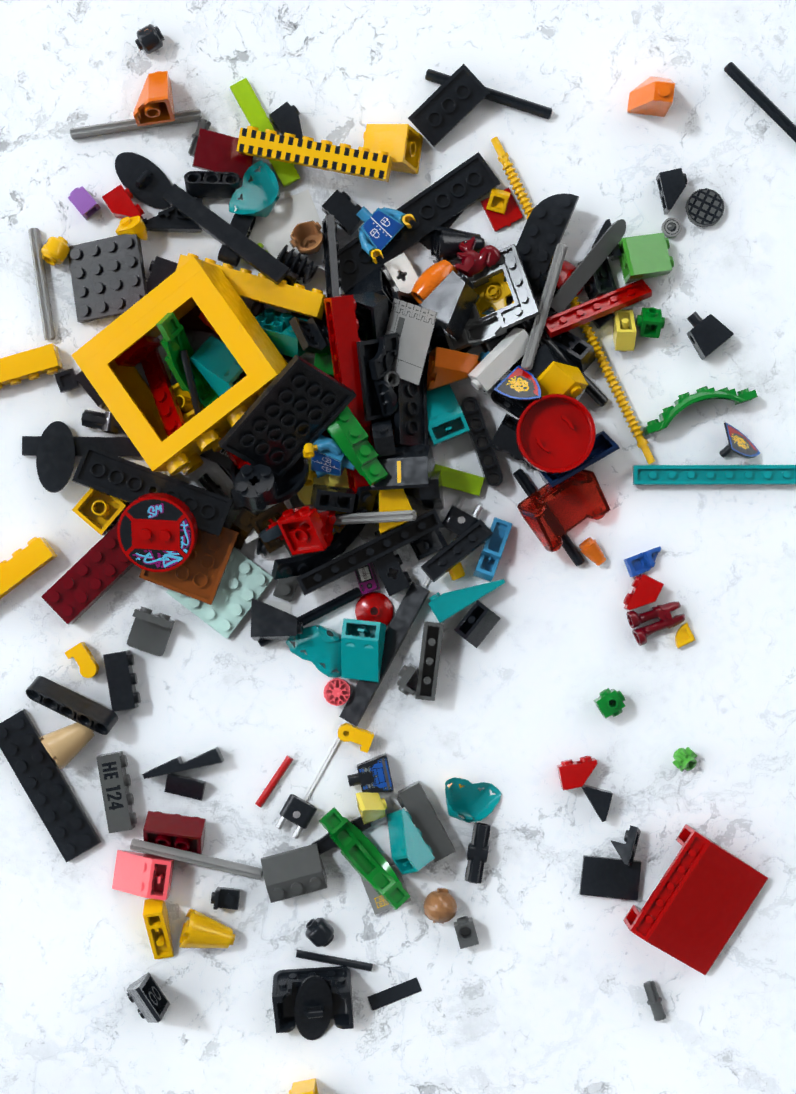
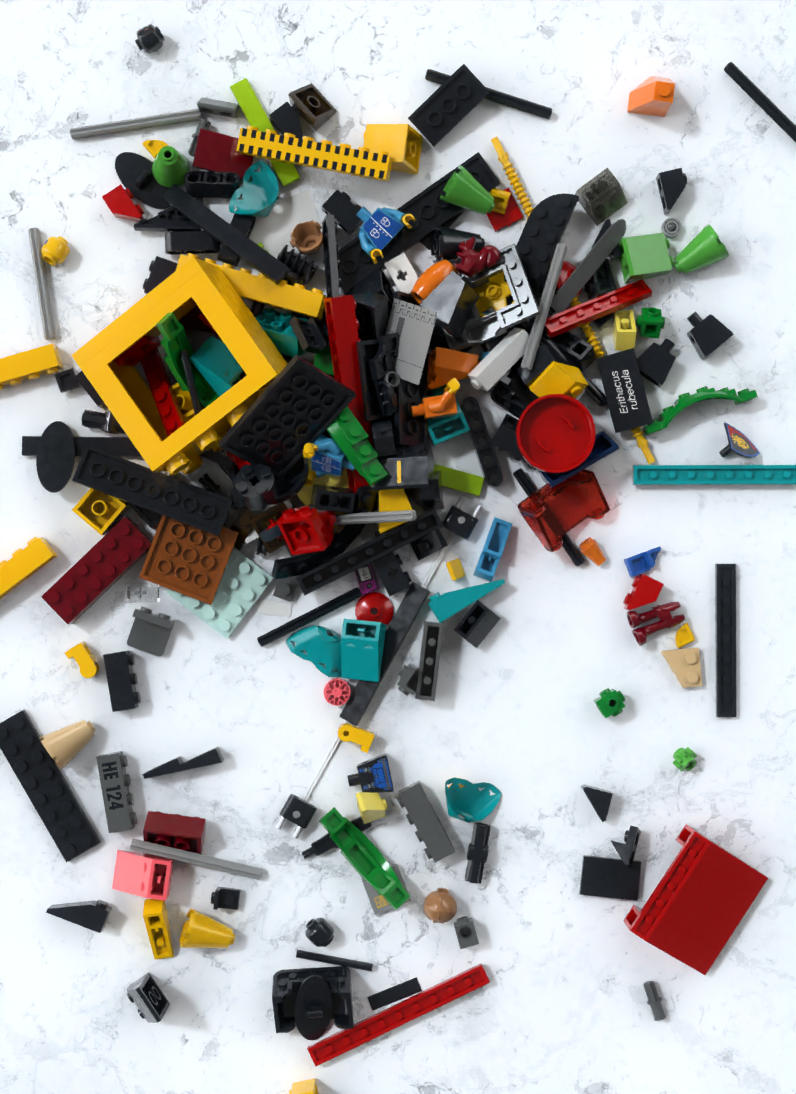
black beam [26,676,118,735] -> none
medium lavender brick [68,186,100,220] -> none
black plate [68,234,148,323] -> none
yellow plate [115,216,147,240] -> none
brick [117,493,198,572] -> none
orange slope [133,71,175,127] -> none
black slope [164,773,206,801] -> none
black slope [251,599,303,641] -> none
red bar [255,755,294,808] -> none
dark grey slope [261,843,327,903] -> none
teal slope [387,808,435,875] -> none
black plate [421,519,493,582] -> none
shield [493,365,541,401] -> none
red slope [557,756,598,790] -> none
tile [685,188,724,227] -> none
none -> black slope [46,900,112,933]
none -> clear slope [125,583,159,603]
none -> yellow tile [142,140,169,159]
none -> bright green cone [152,146,190,188]
none -> black beam [165,231,220,255]
none -> dark grey slope [197,98,239,118]
none -> dark brown slope [288,83,337,131]
none -> red plate [307,963,490,1067]
none -> orange torso [411,378,460,420]
none -> bright green cone [440,165,495,215]
none -> clear smoke slope [575,167,628,226]
none -> black tile [596,348,654,433]
none -> black torso [637,339,676,387]
none -> tan wing [661,648,702,688]
none -> bright green cone [674,224,729,274]
none -> black tile [715,564,736,717]

